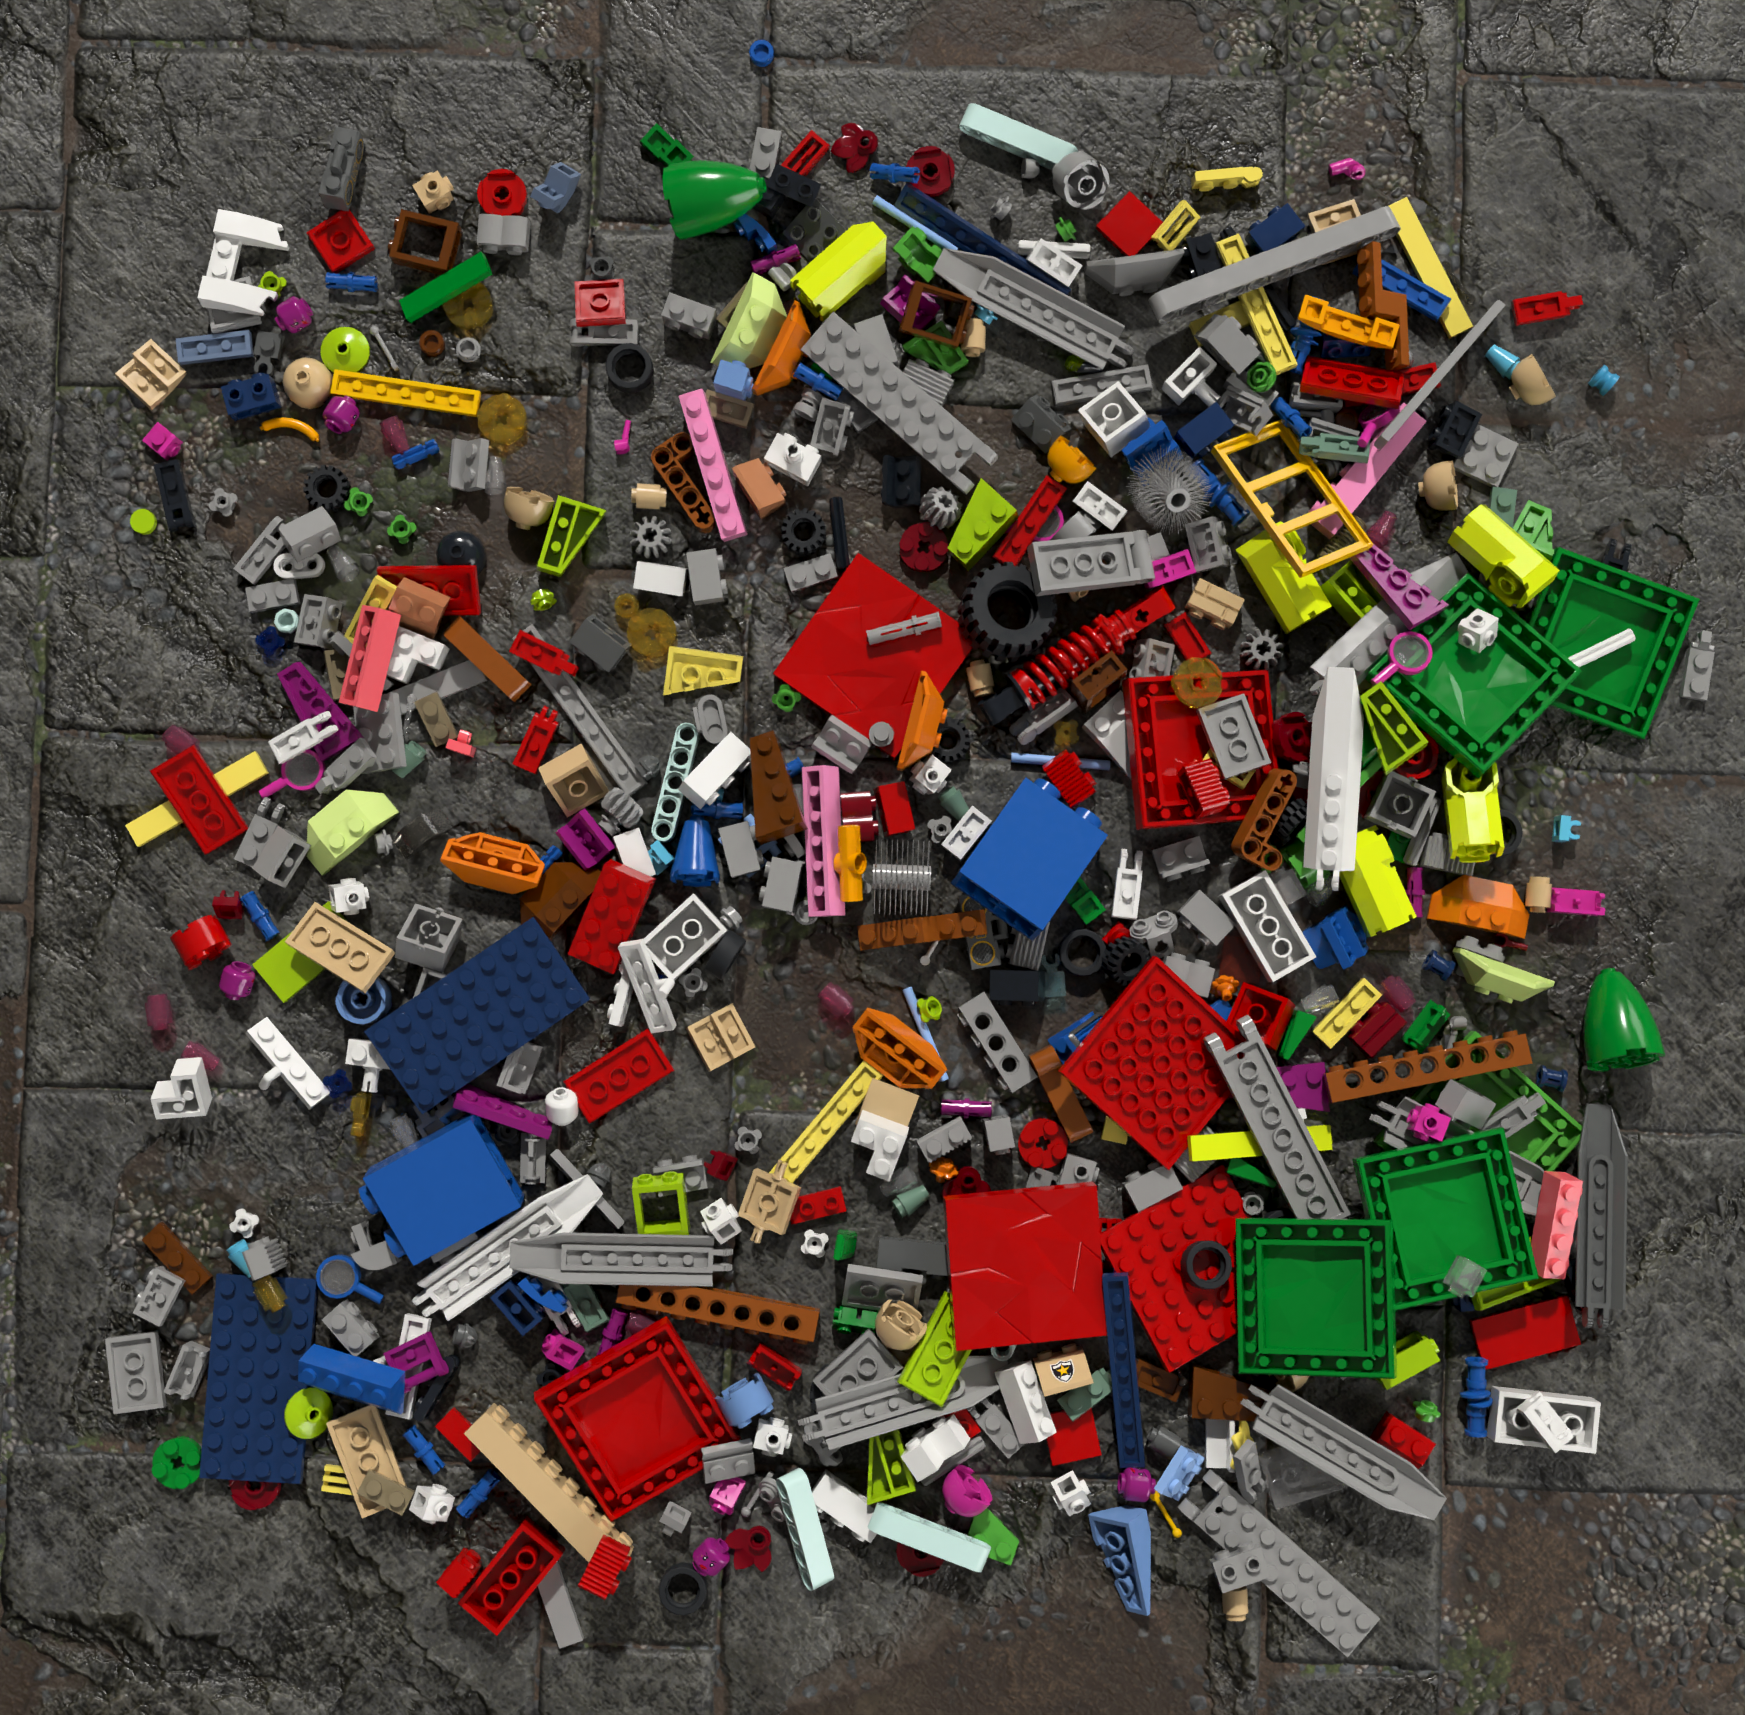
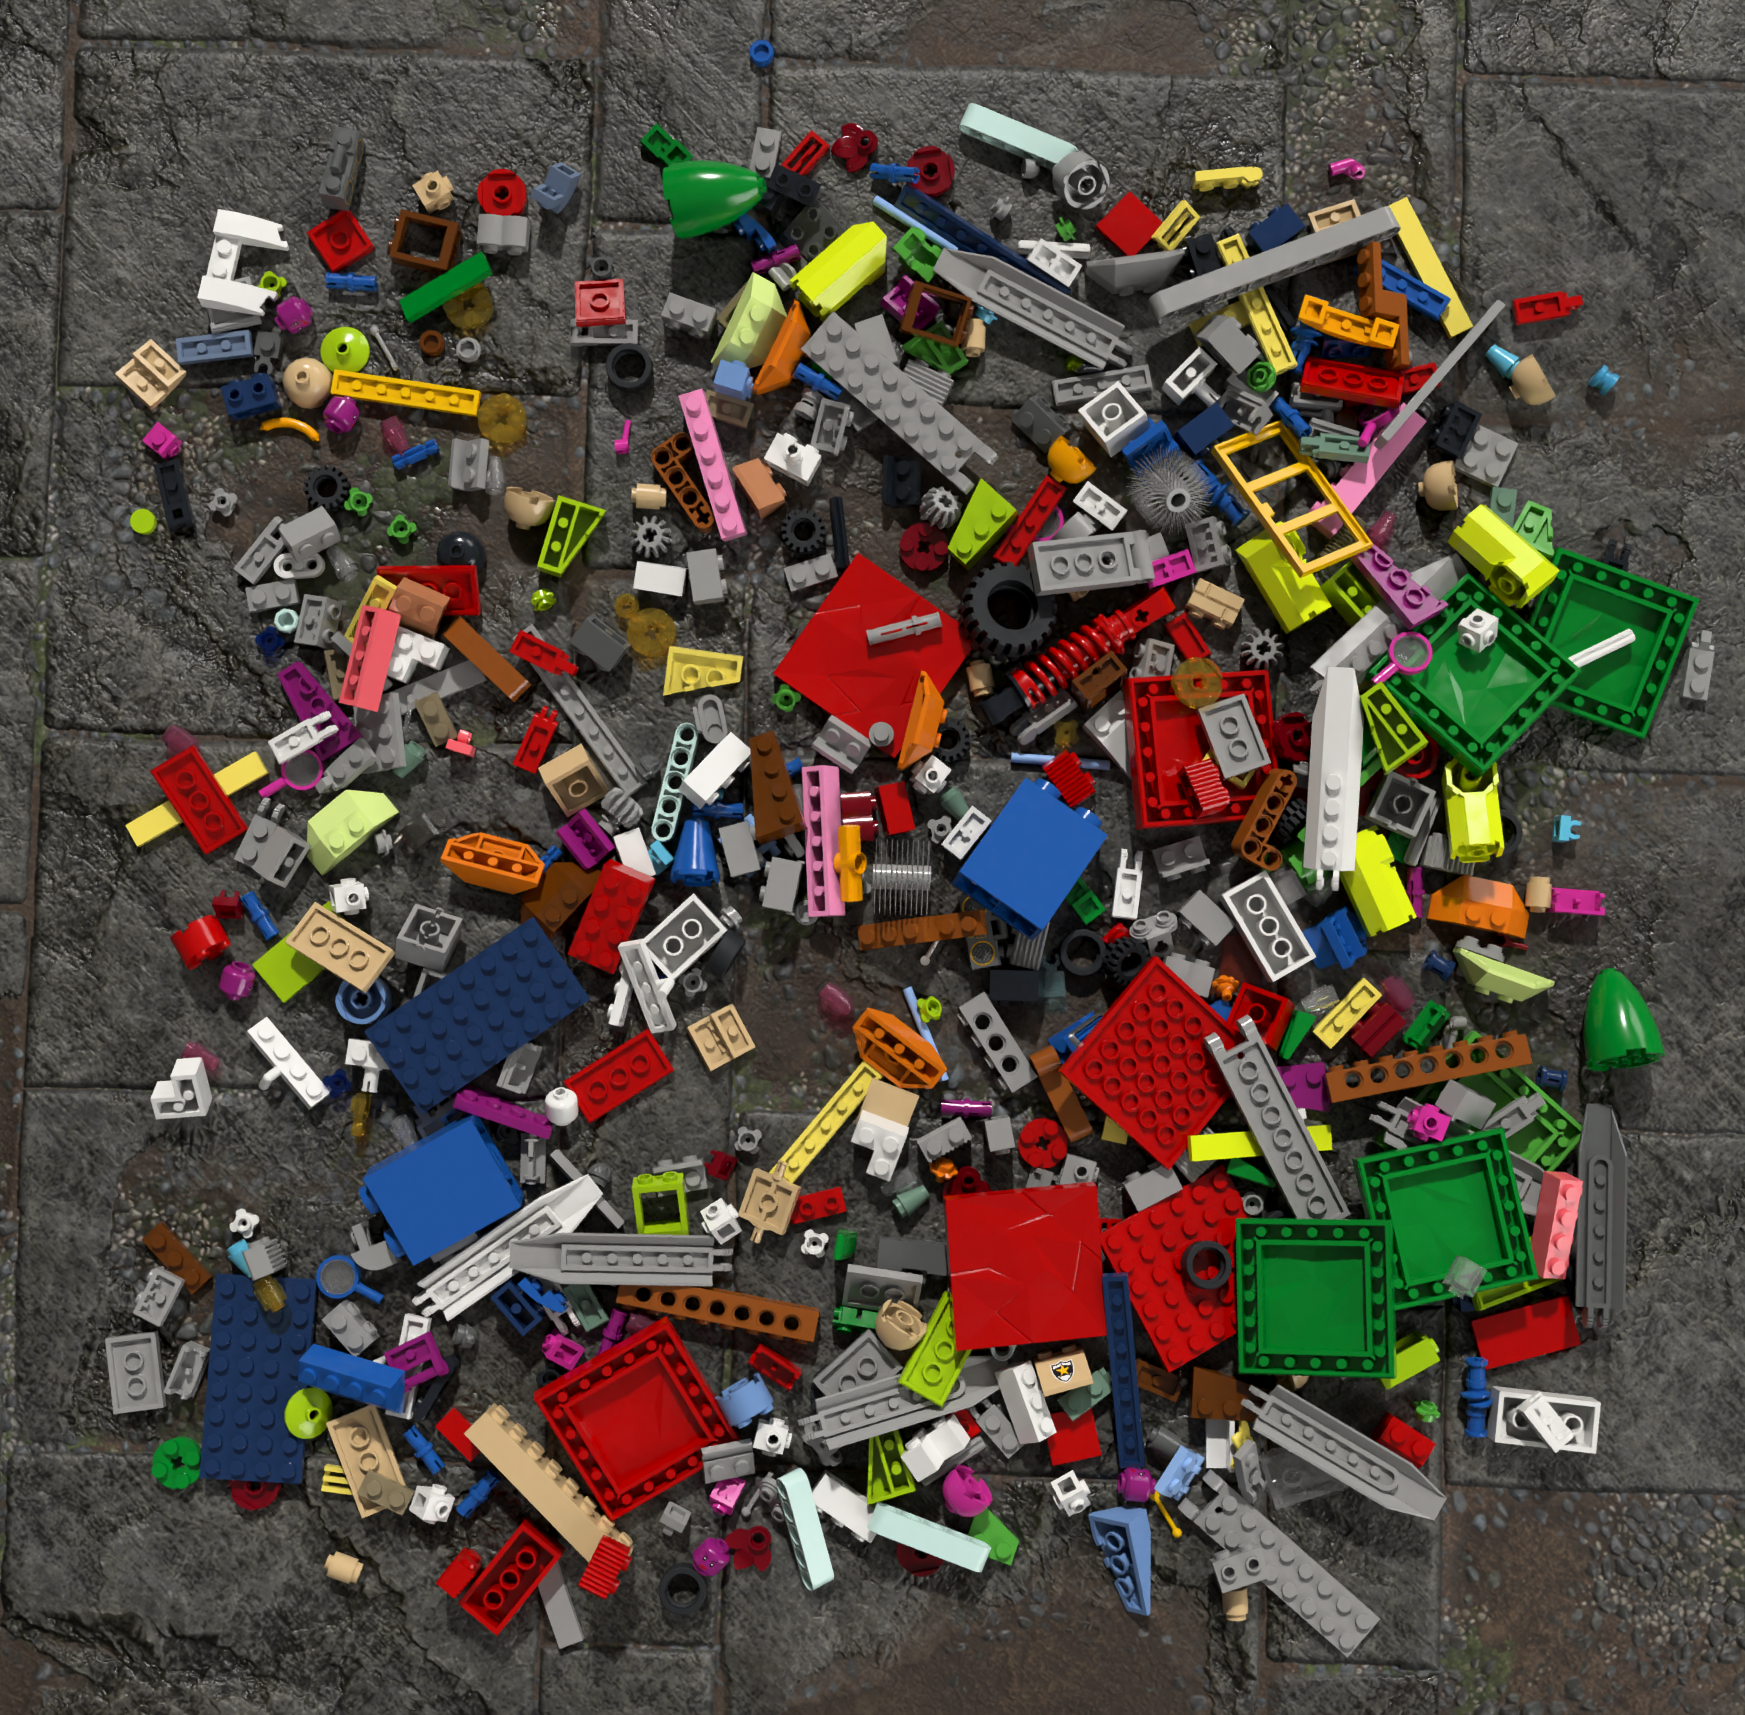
clear pink brick [145,994,173,1031] -> none
none -> tan brick [324,1551,364,1584]

